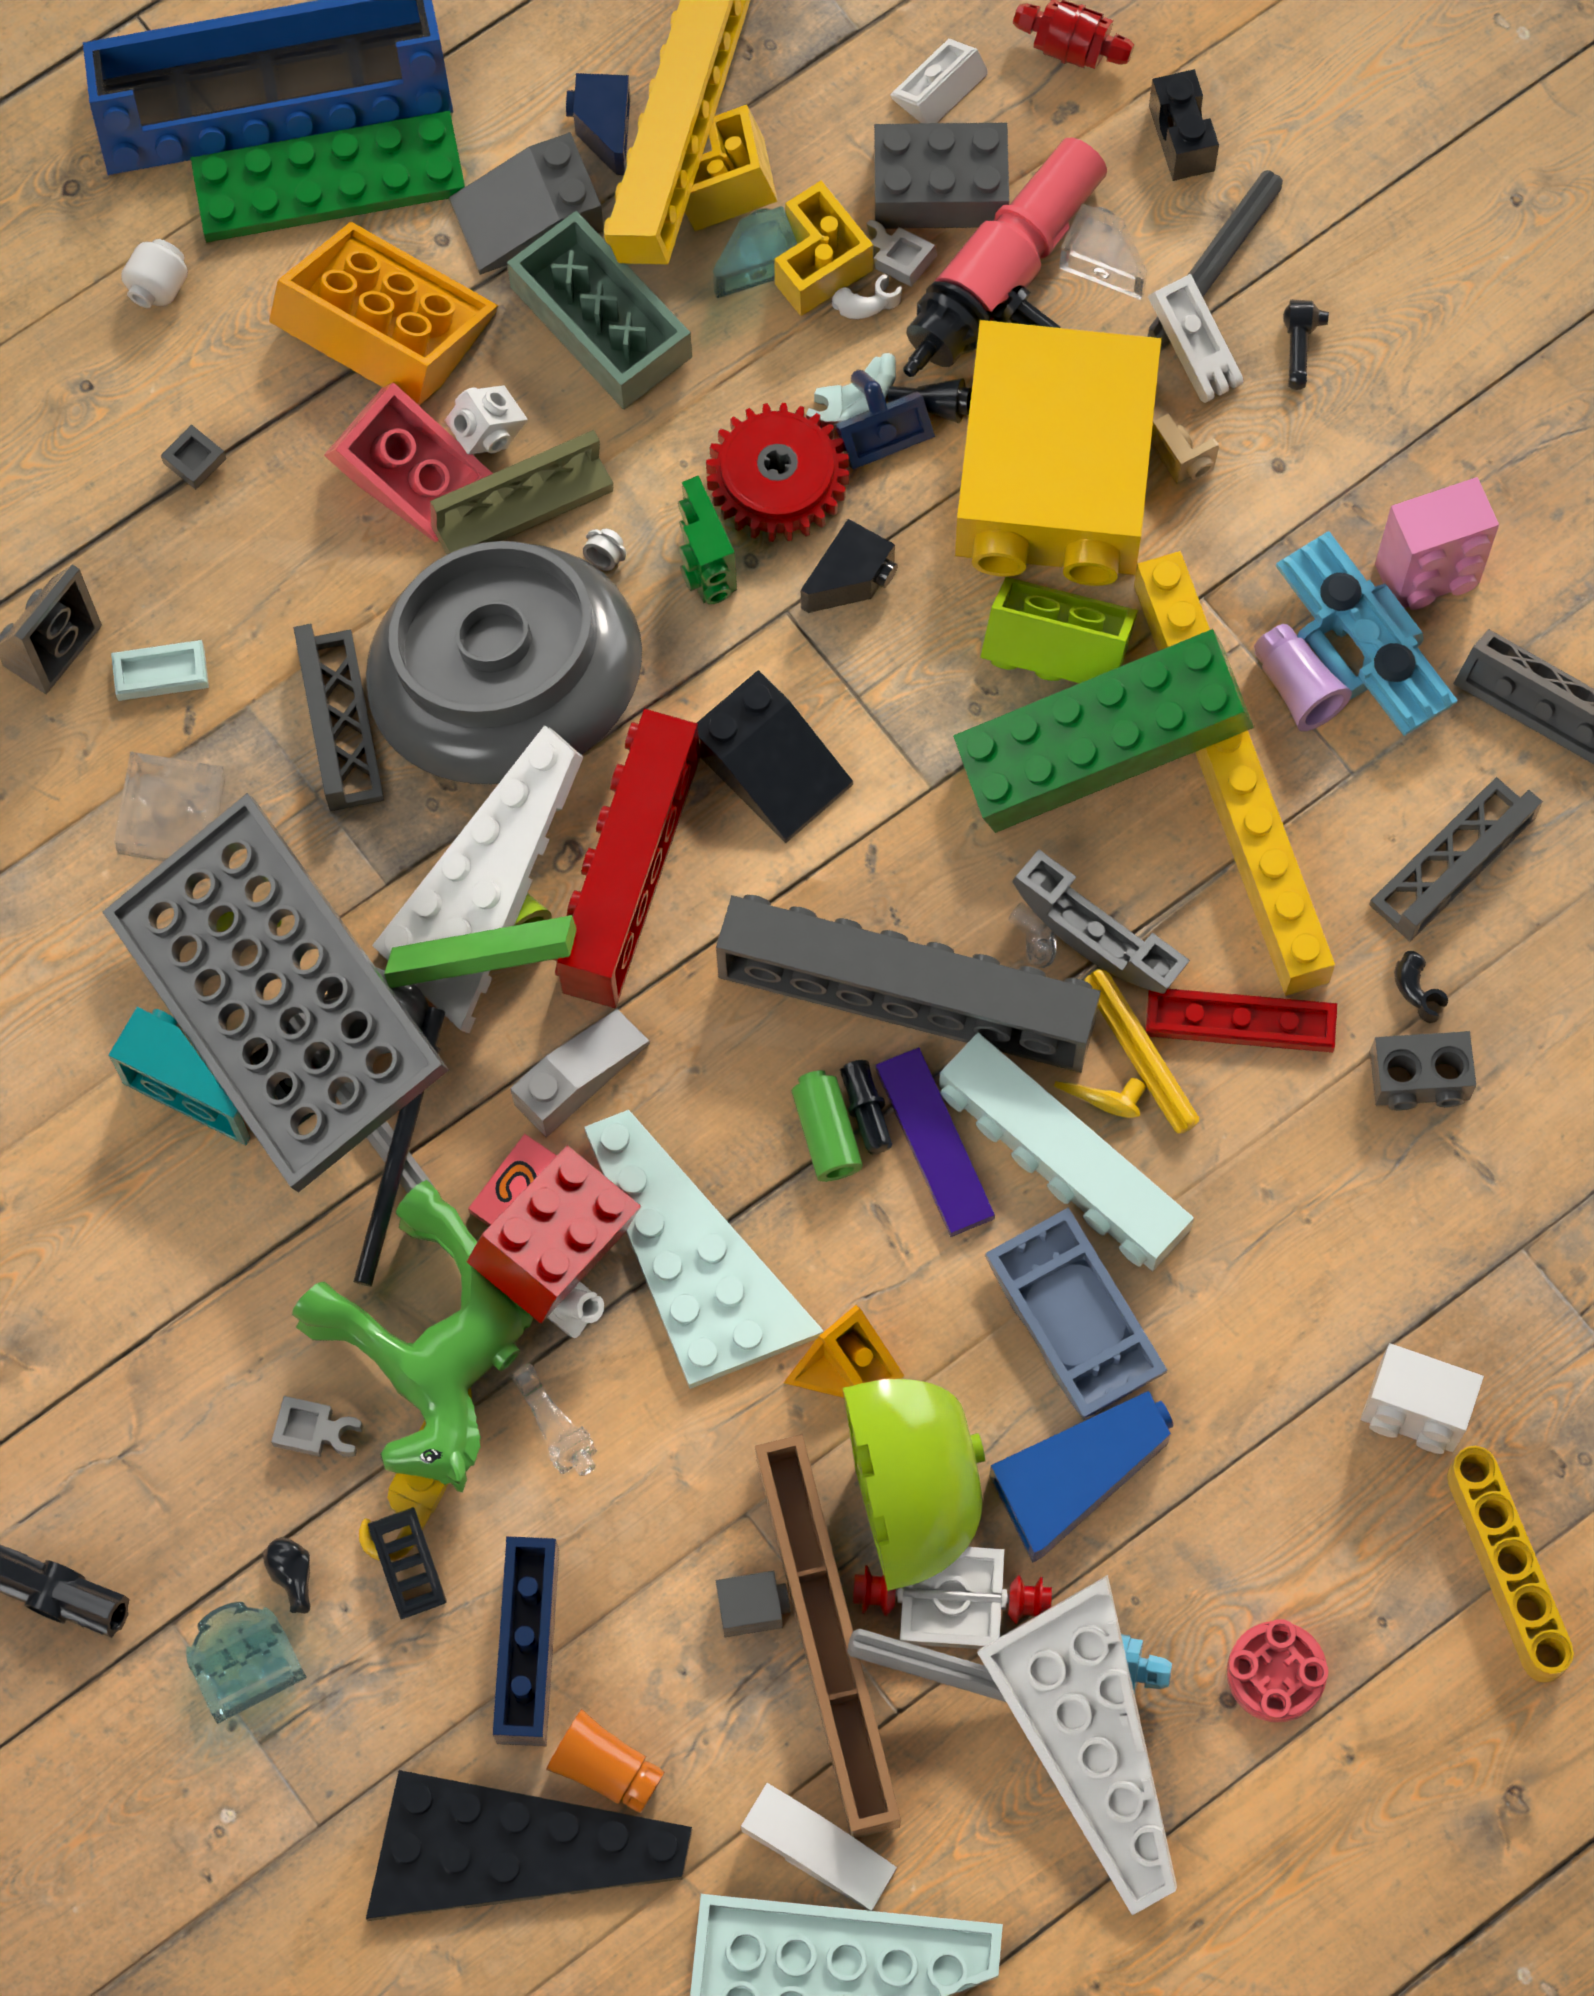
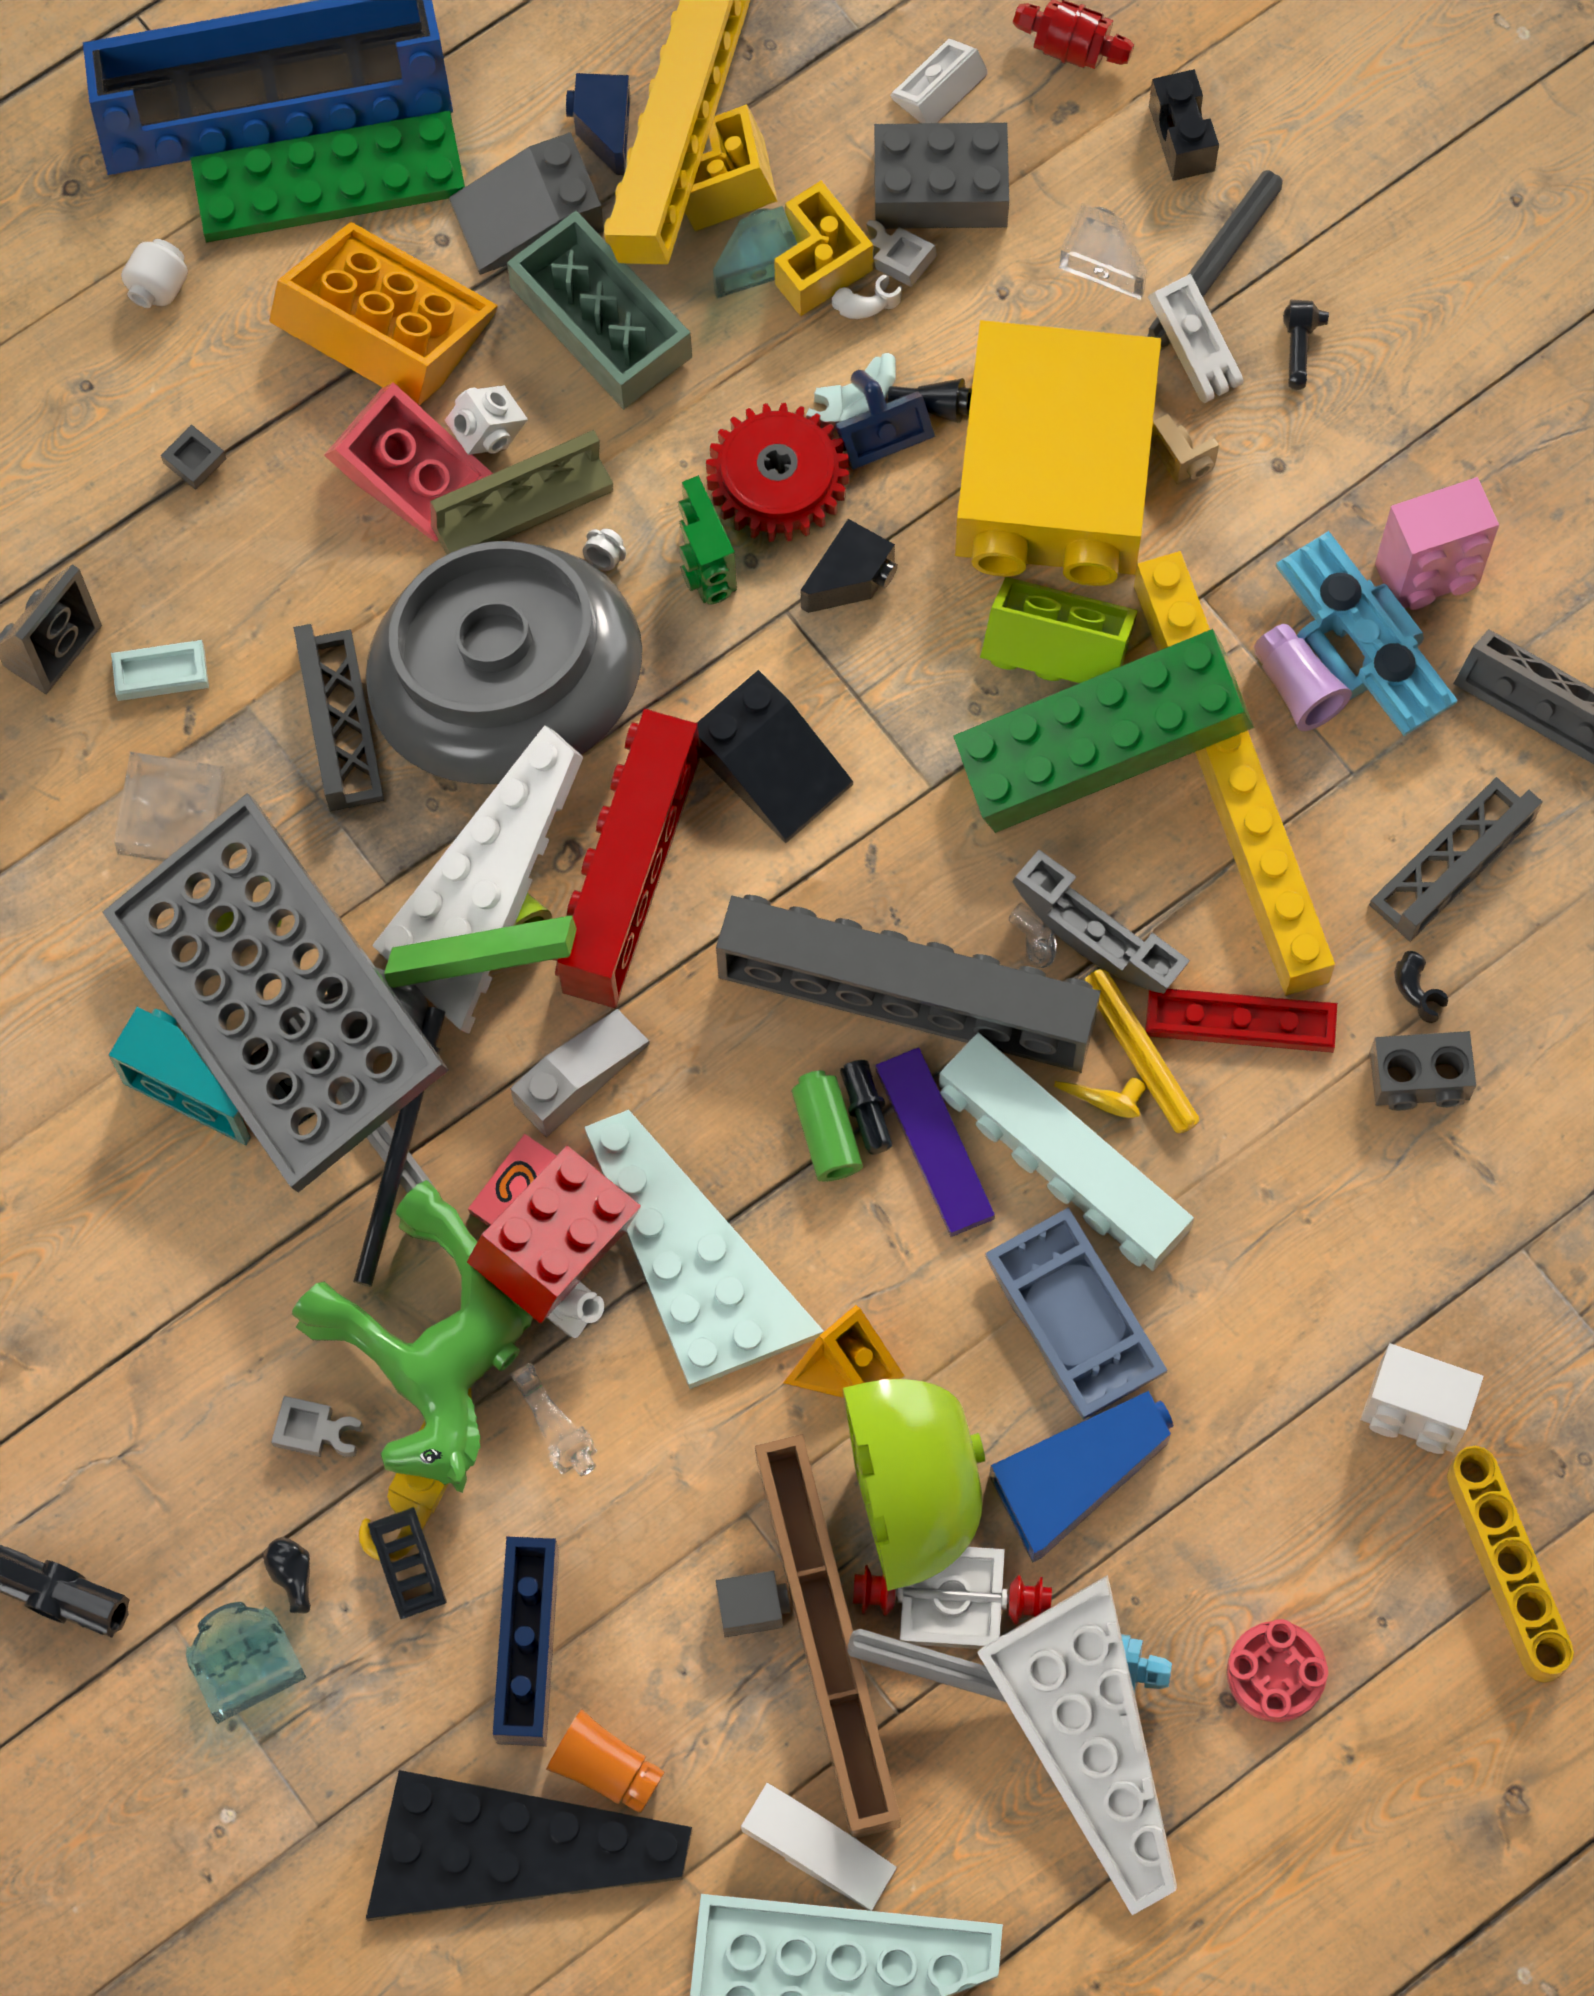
coral piece [903,137,1107,377] -> none

